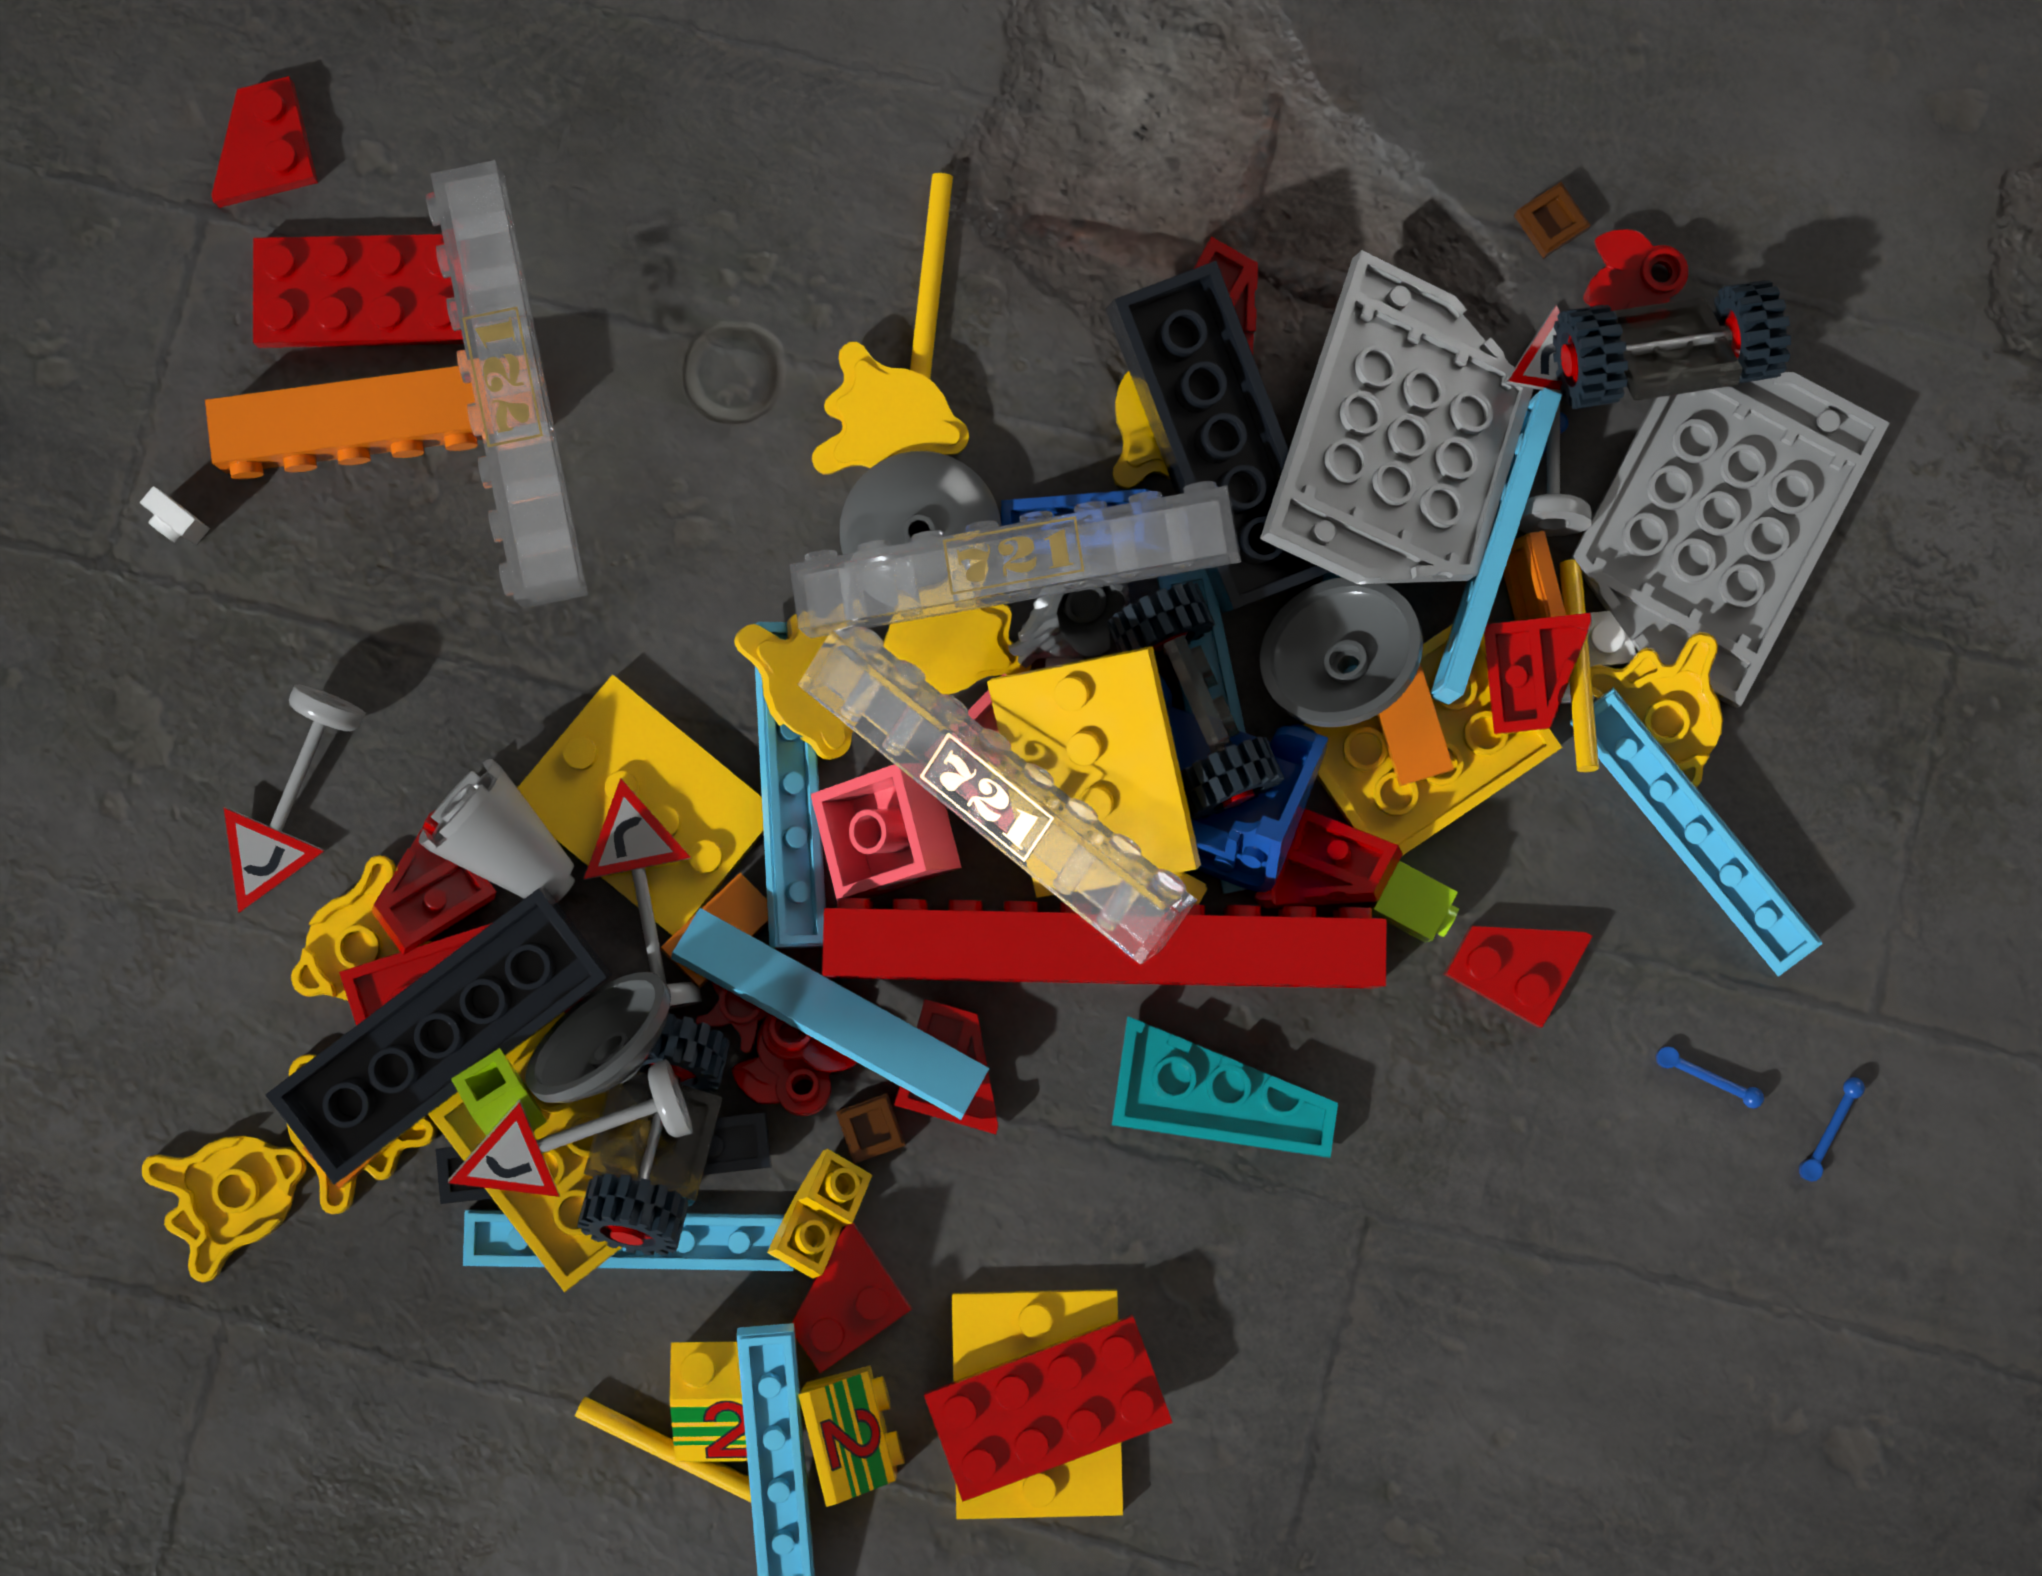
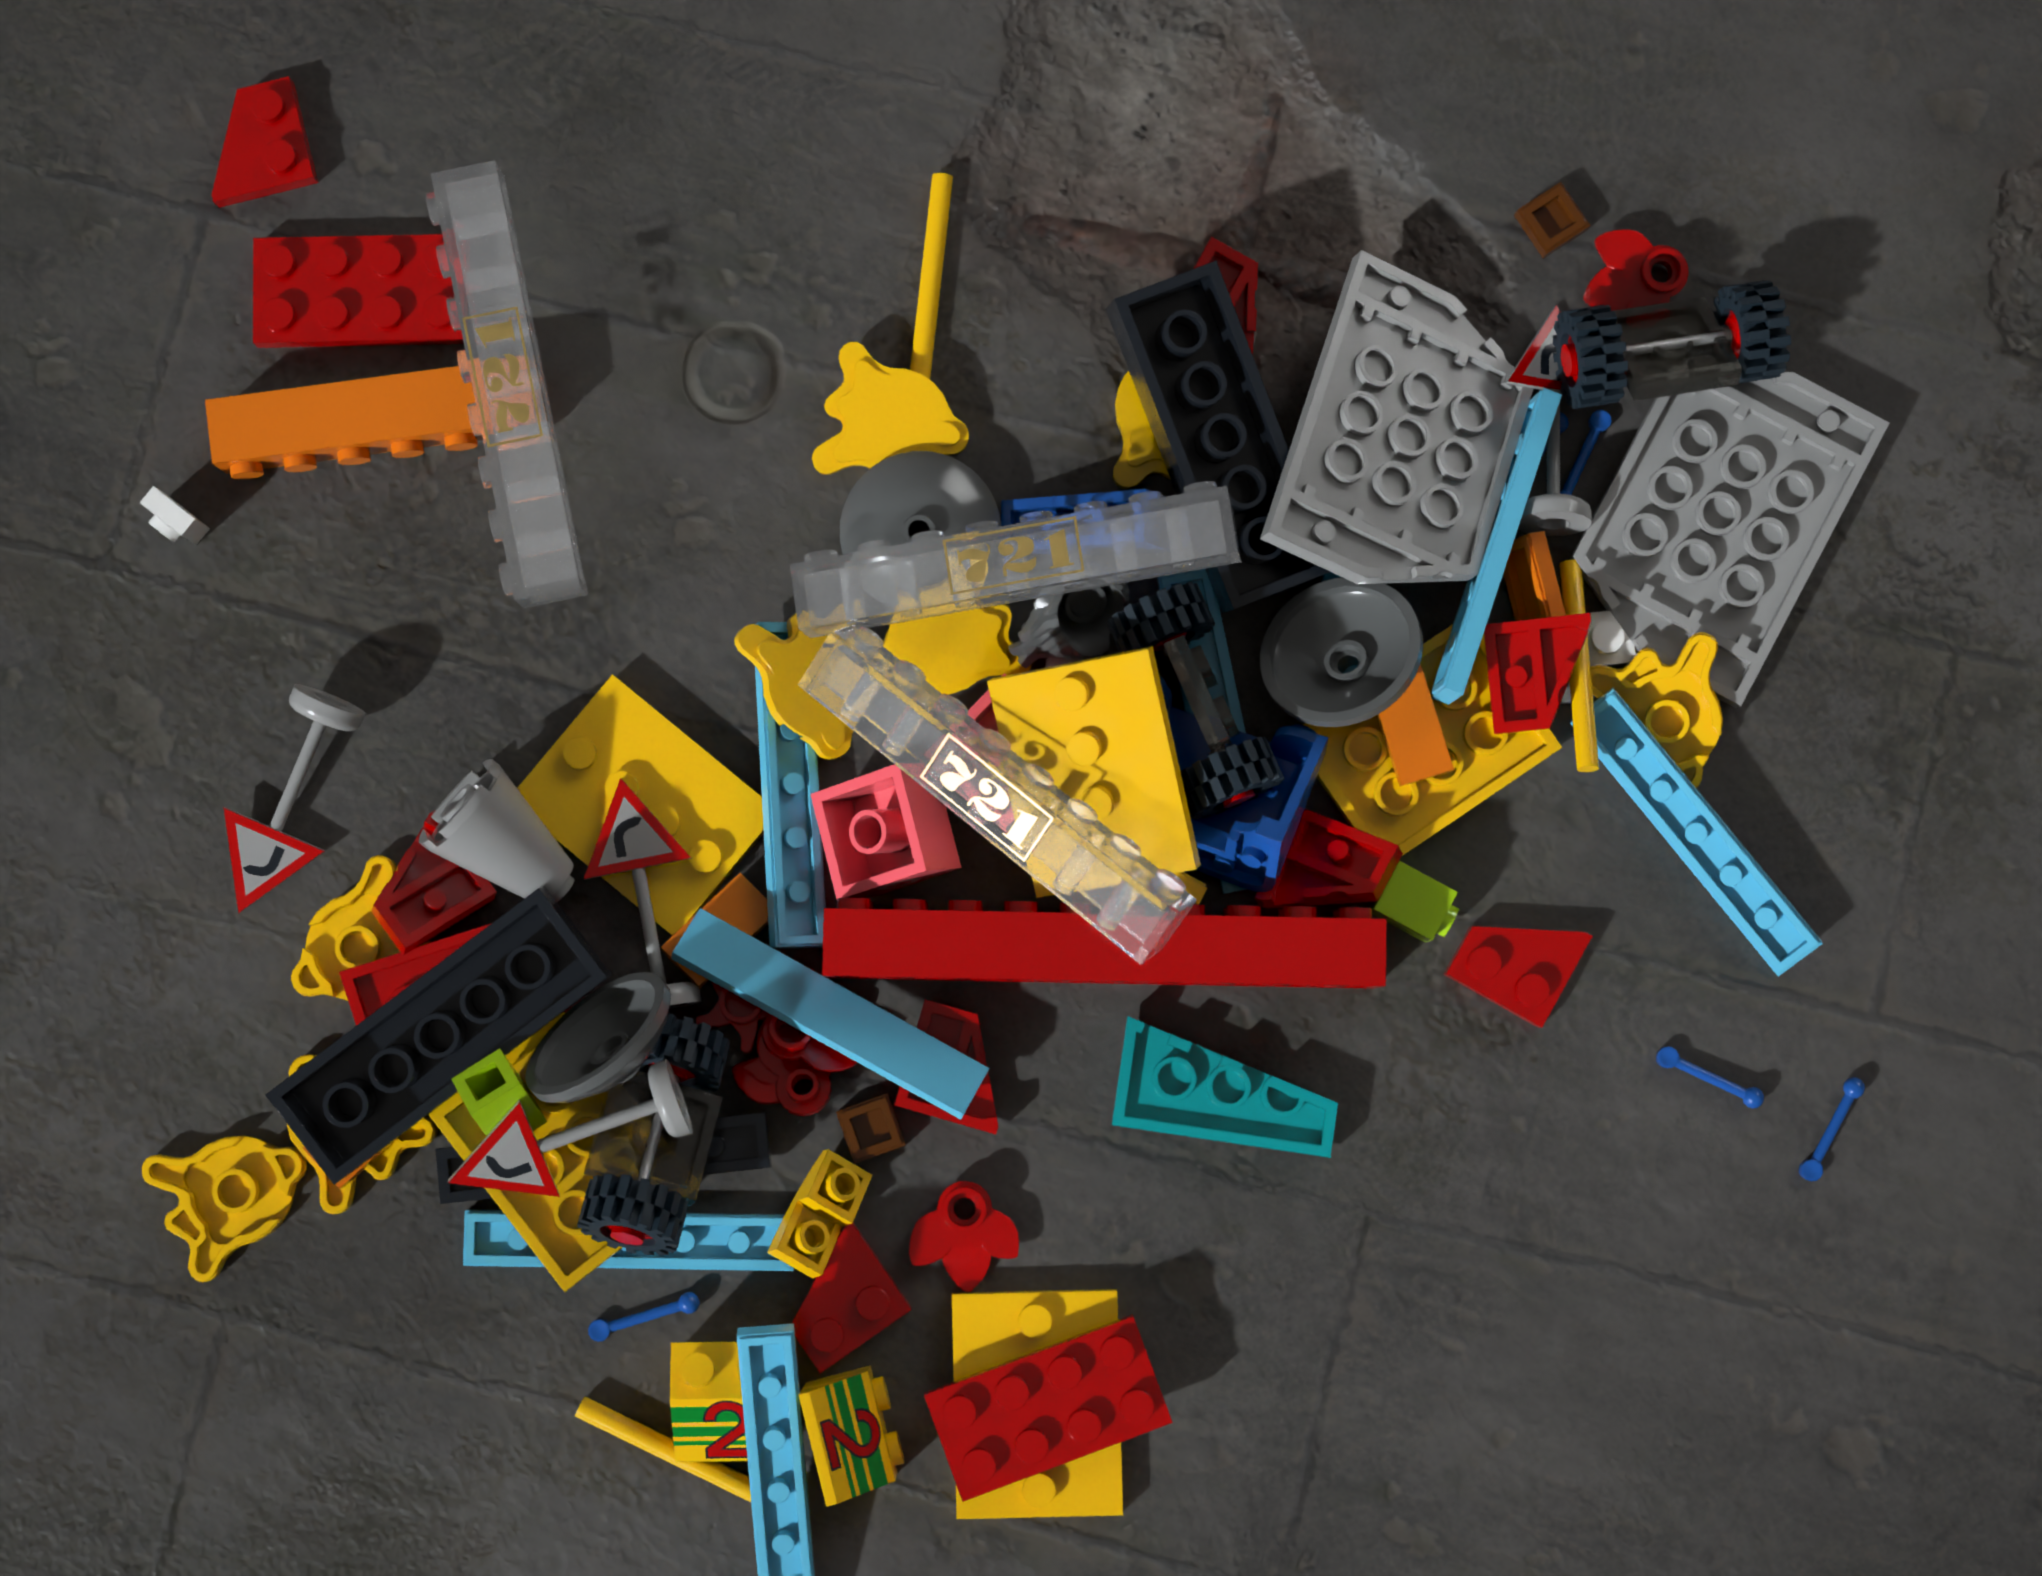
none -> blue hinge [588,1292,700,1342]
none -> red plate [909,1181,1019,1292]
none -> blue hinge [1560,410,1612,495]

